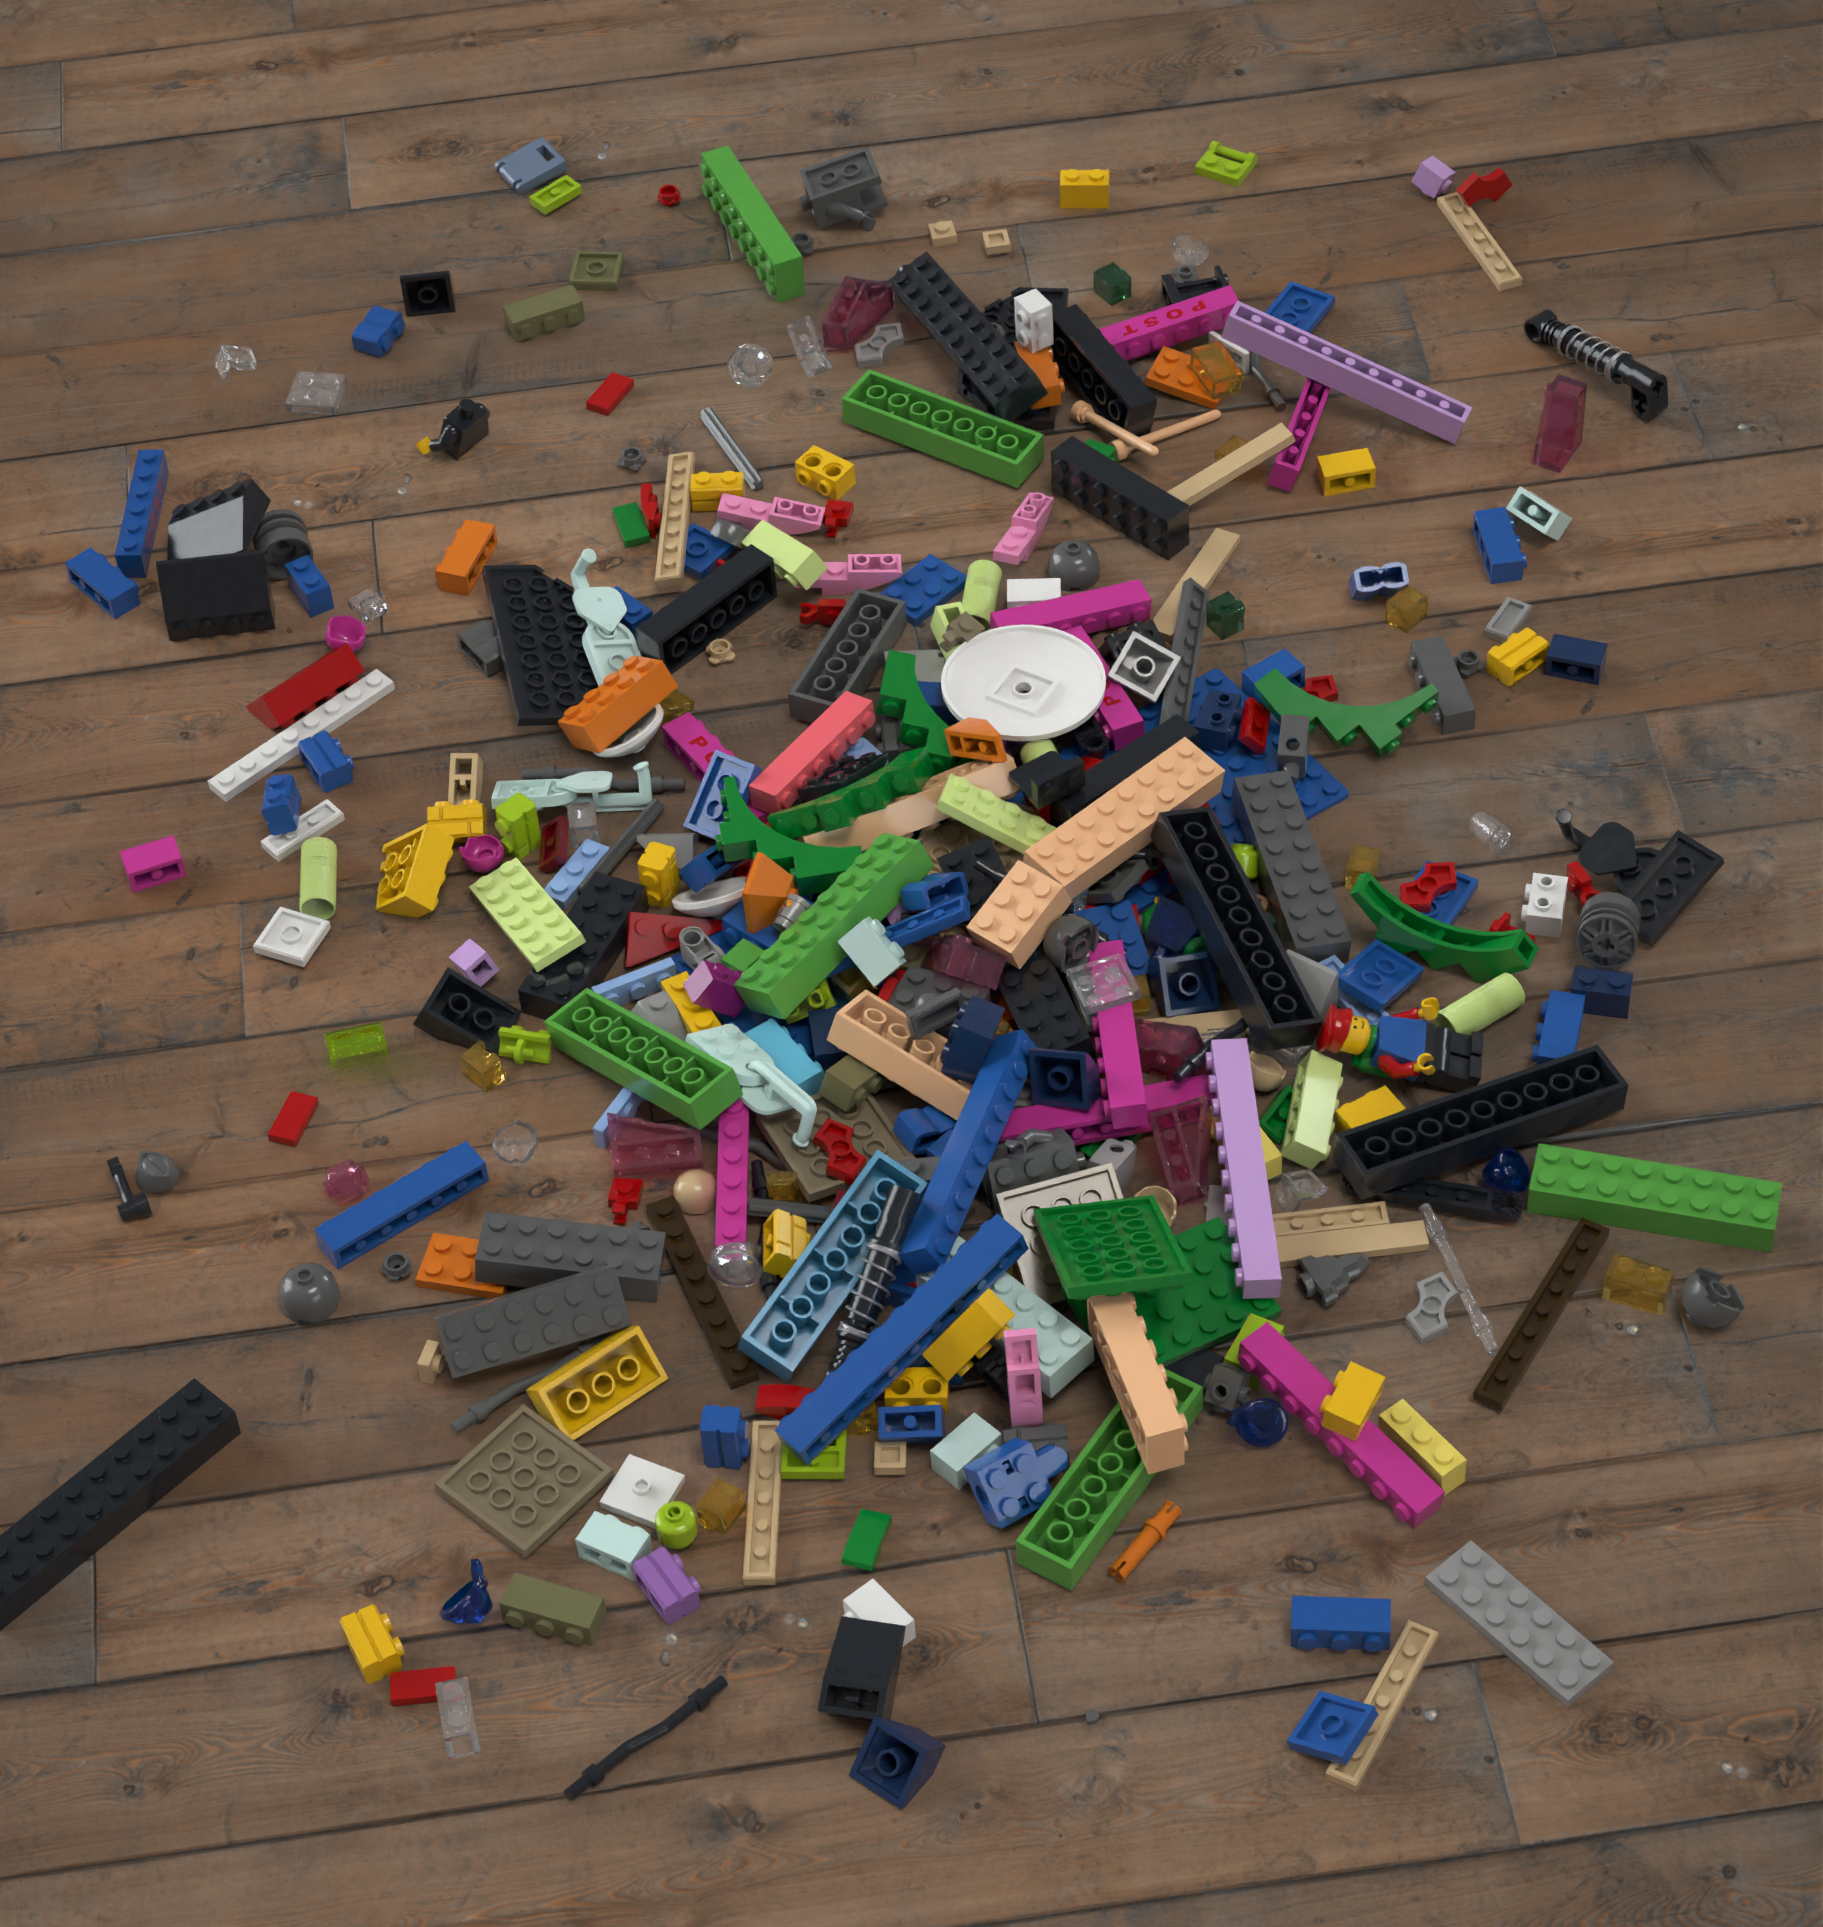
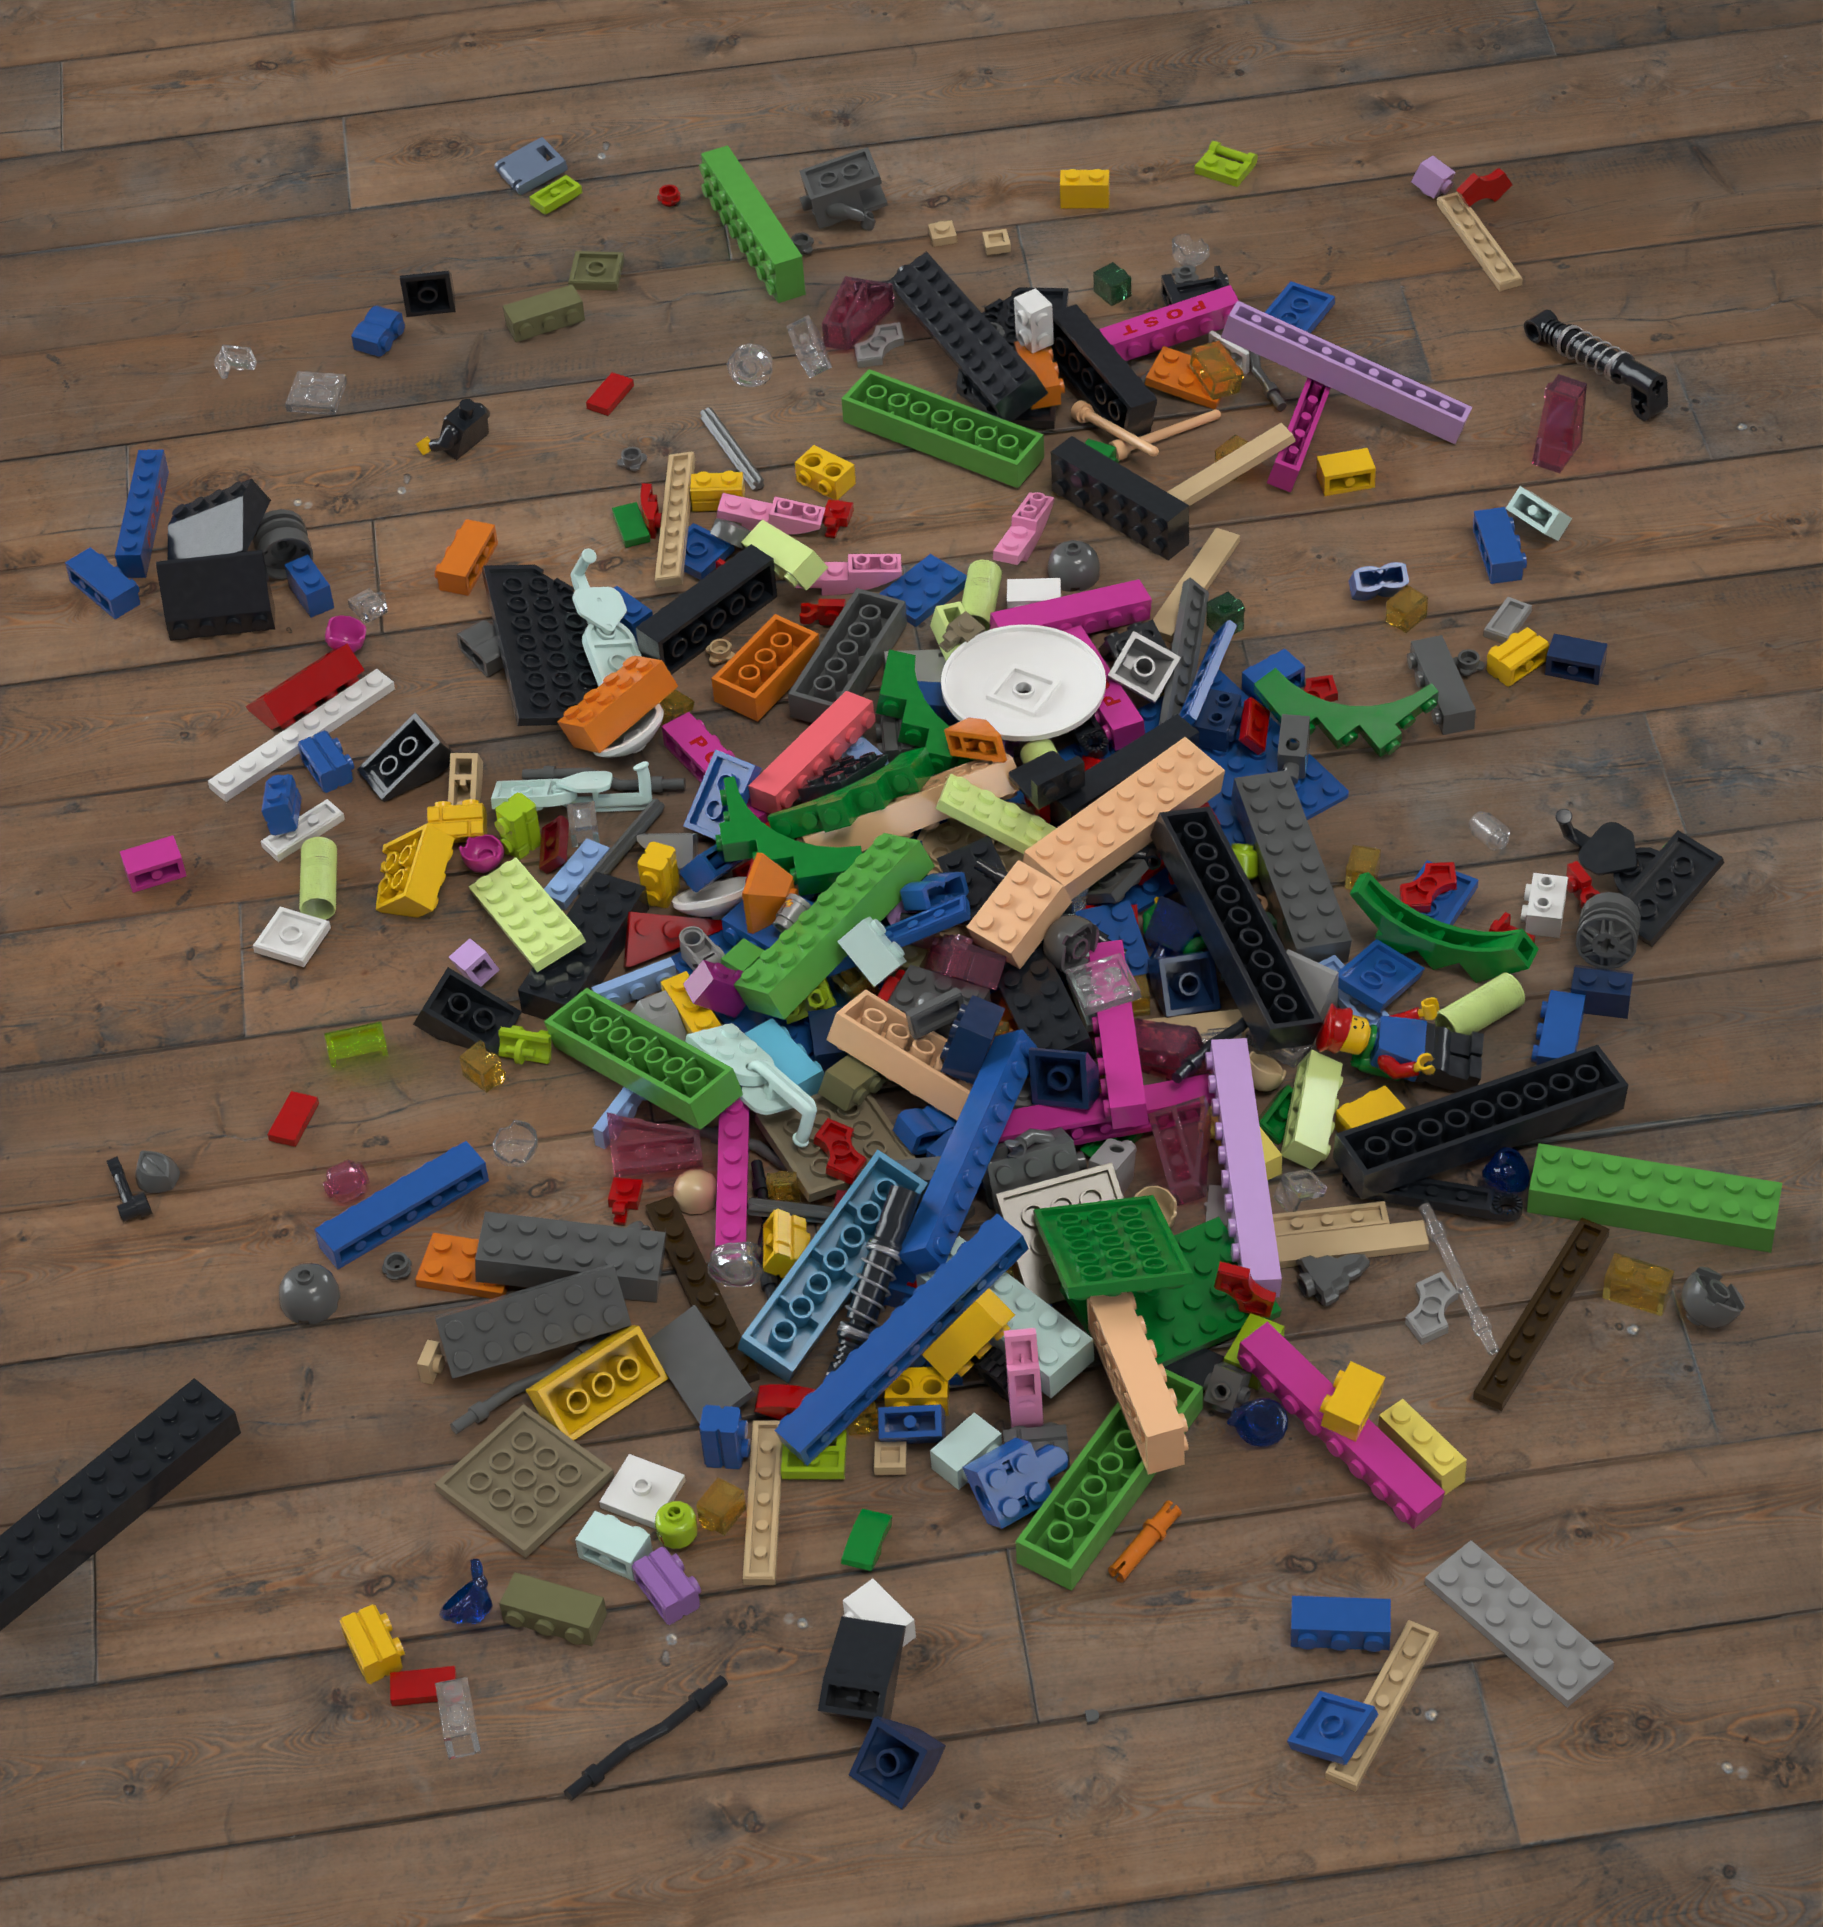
none -> black slope [357,712,454,802]
none -> dark grey tile [647,1305,756,1424]
none -> orange brick [711,614,820,722]
none -> tile [1179,620,1237,725]
none -> red tile [1214,1262,1276,1318]

